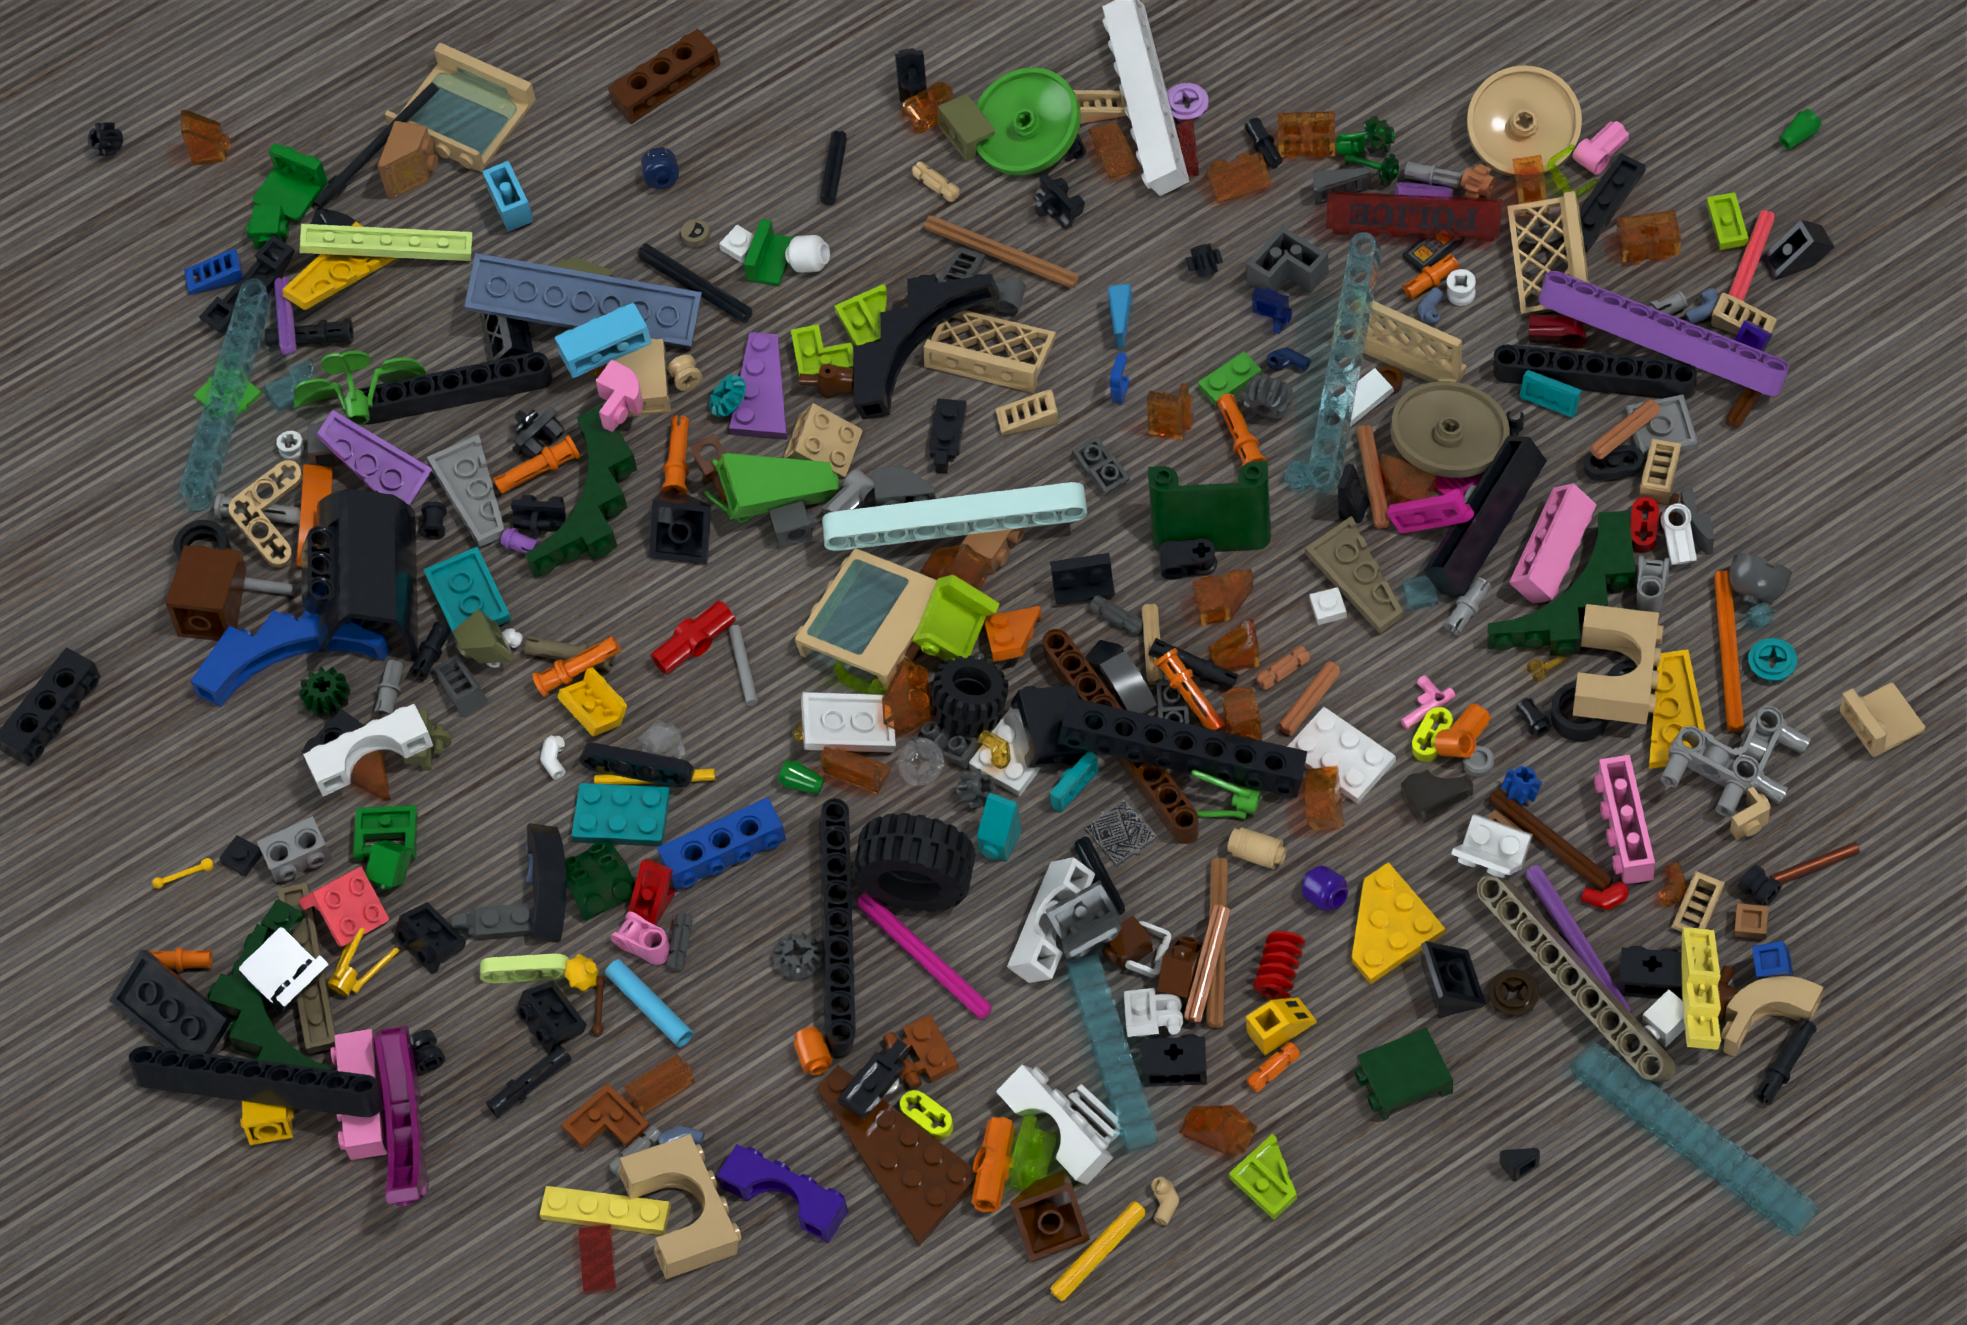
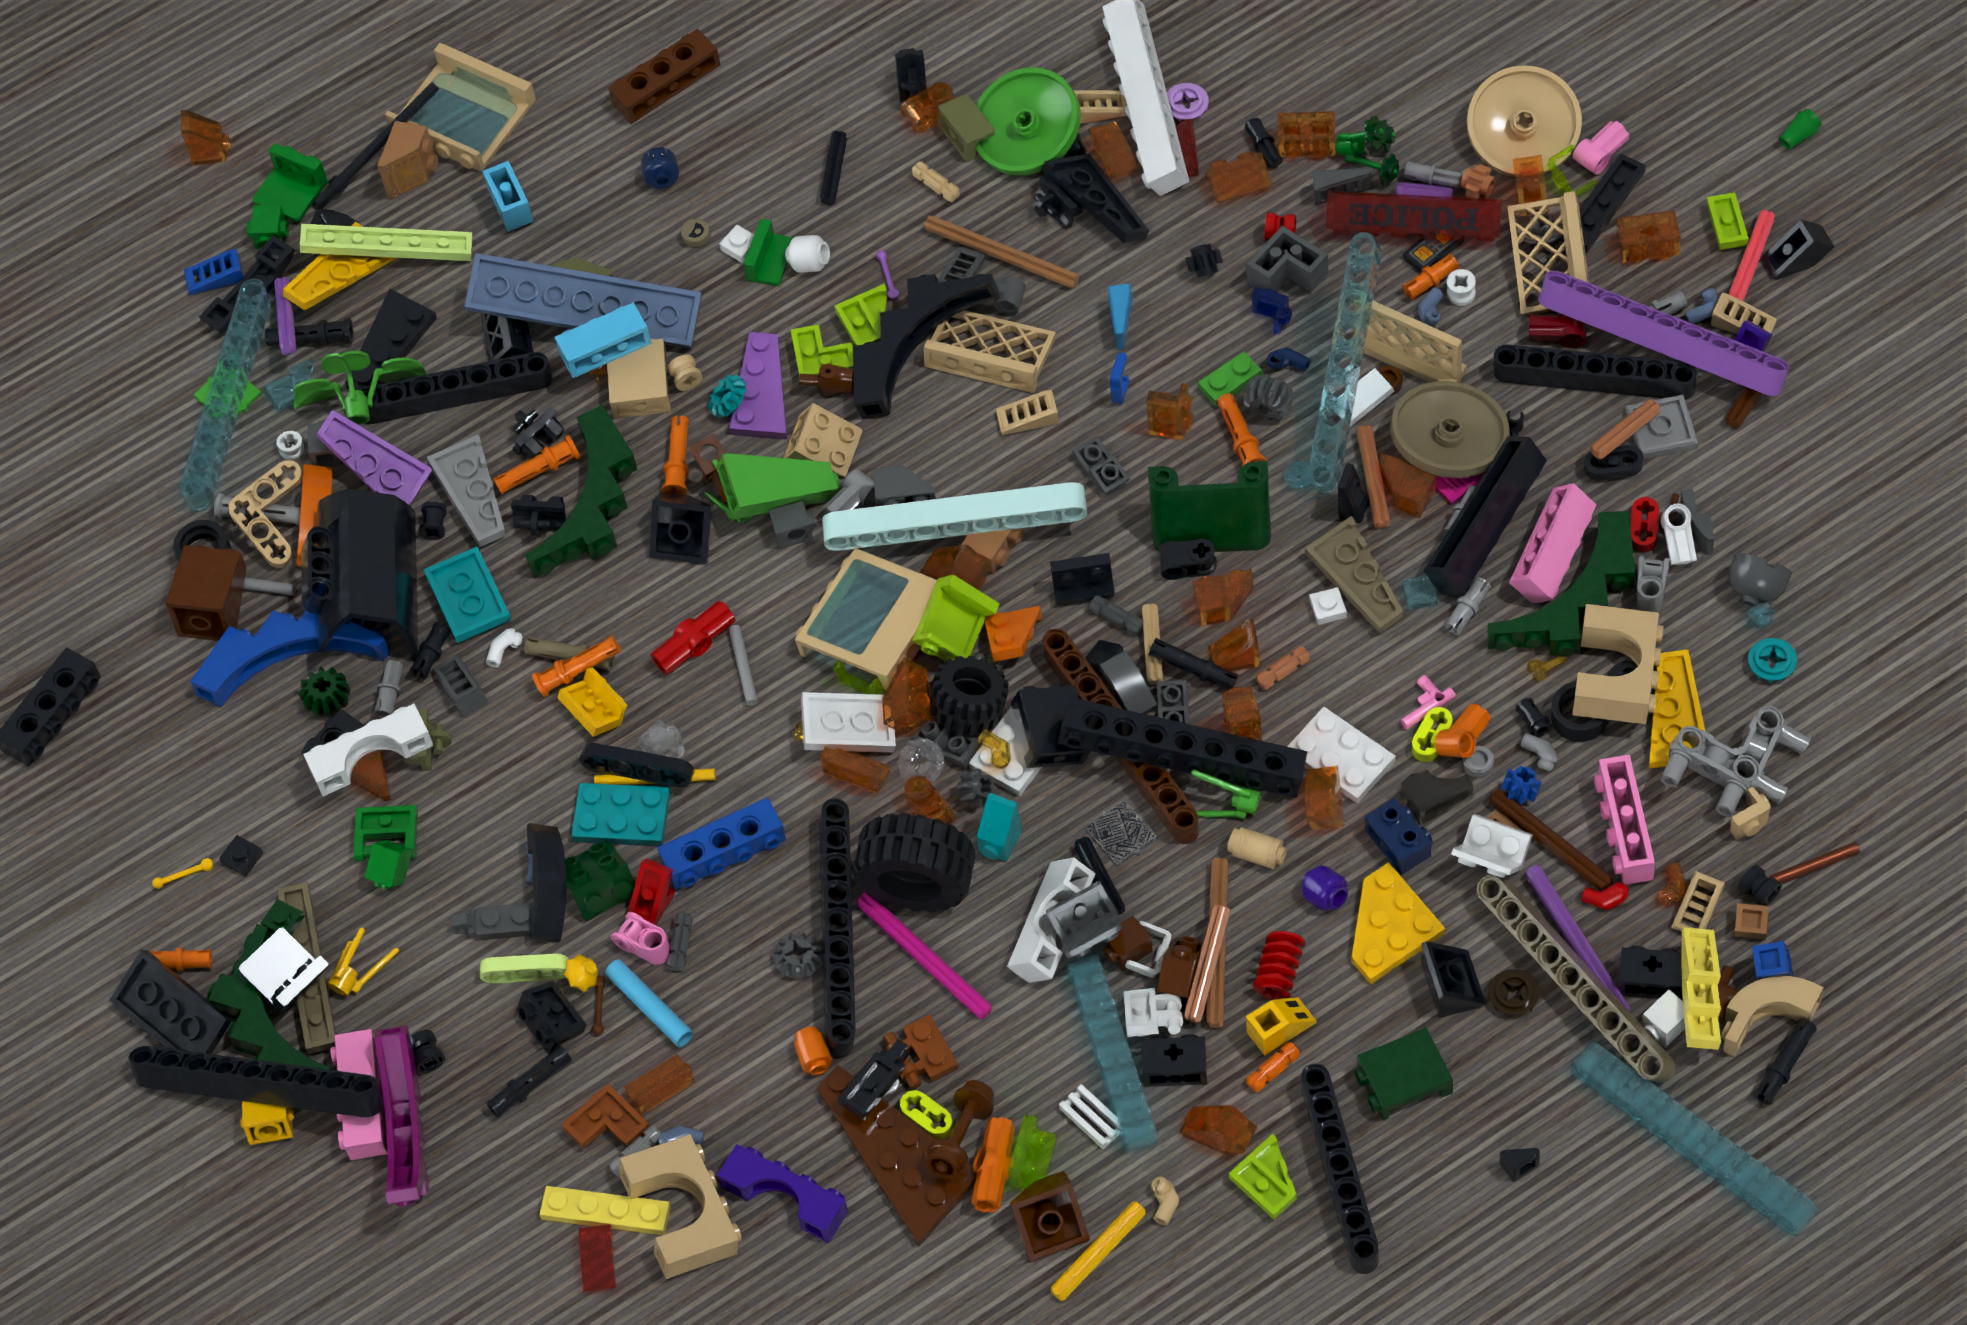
black gear [88,122,123,156] -> none
light grey brick [257,816,332,884] -> none
coral bracket [298,866,389,947] -> none
black bracket [394,902,466,974] -> none
olive slope [453,609,515,663] -> none
medium lavender pin [500,528,540,554] -> none
white arm [540,735,566,780] -> none
bright pink brick [596,360,643,432] -> none
black axle [637,243,753,323] -> none
green cone [778,760,825,795] -> none
black hinge [929,398,967,474] -> none
white arch [996,1065,1113,1185] -> none
teal plate [1050,751,1099,813] -> none
orange pin [1154,648,1225,731] -> none
nougat axle [1279,661,1340,736] -> none
dark pink plate [1387,489,1474,534] -> none
teal plate [1519,370,1582,418] -> none
tan slope [1639,438,1682,504] -> none
orange axle [1714,570,1744,733] -> none
tan bracket [1840,683,1925,758] -> none
none -> black wing [345,289,437,390]
none -> medium lavender hinge [876,250,899,301]
none -> clear orange piece [904,775,956,824]
none -> reddish brown piece [927,1080,994,1178]
none -> black wing [1041,154,1150,243]
none -> red wheel [1265,212,1296,241]
none -> black beam [1301,1063,1379,1274]
none -> dark blue brick [1365,798,1433,875]
none -> light grey arm [1521,733,1558,771]

